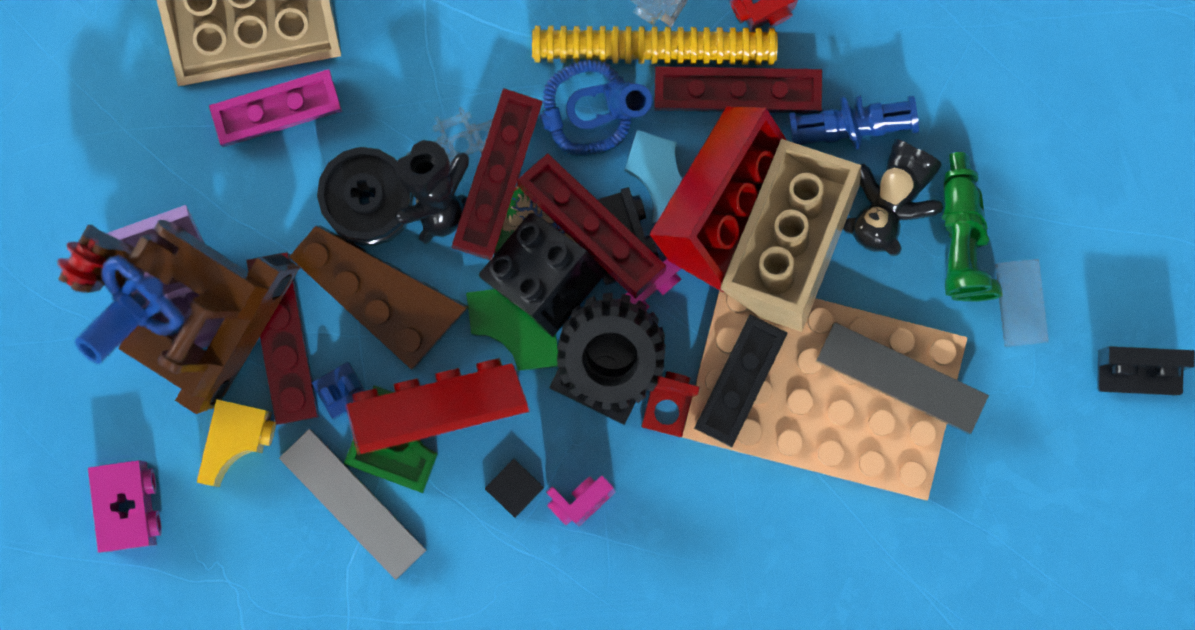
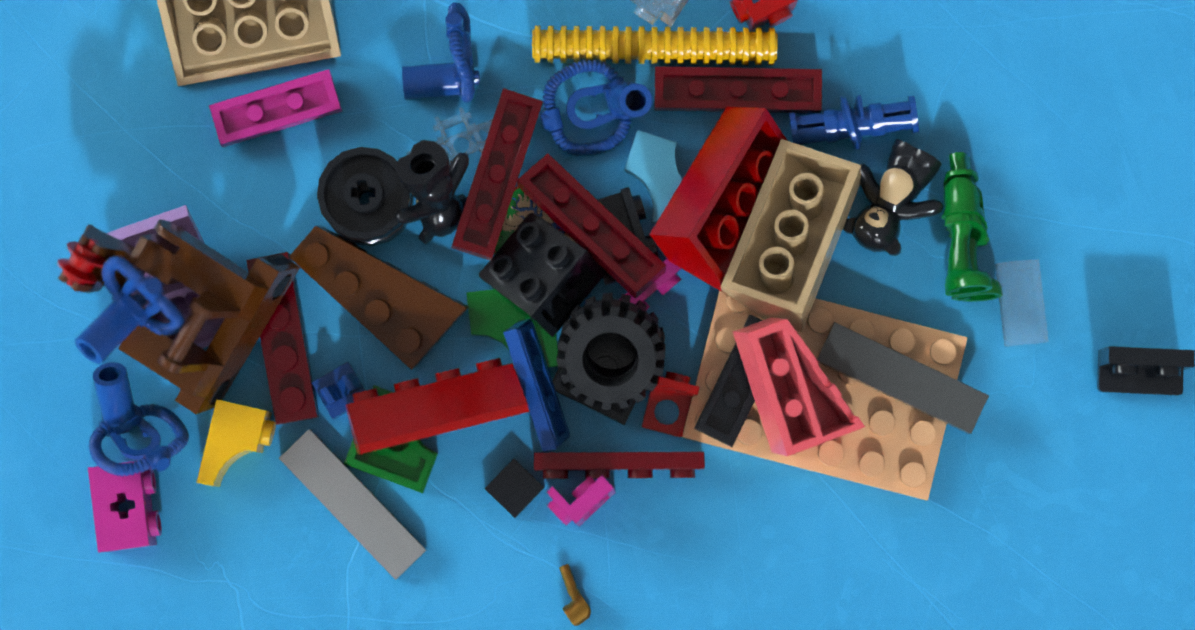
none -> blue piece [88,362,189,476]
none -> blue piece [402,2,480,103]
none -> blue tile [503,319,570,452]
none -> dark red plate [534,452,705,479]
none -> pearl gold hand [559,564,591,626]
none -> coral wedge [732,317,865,456]

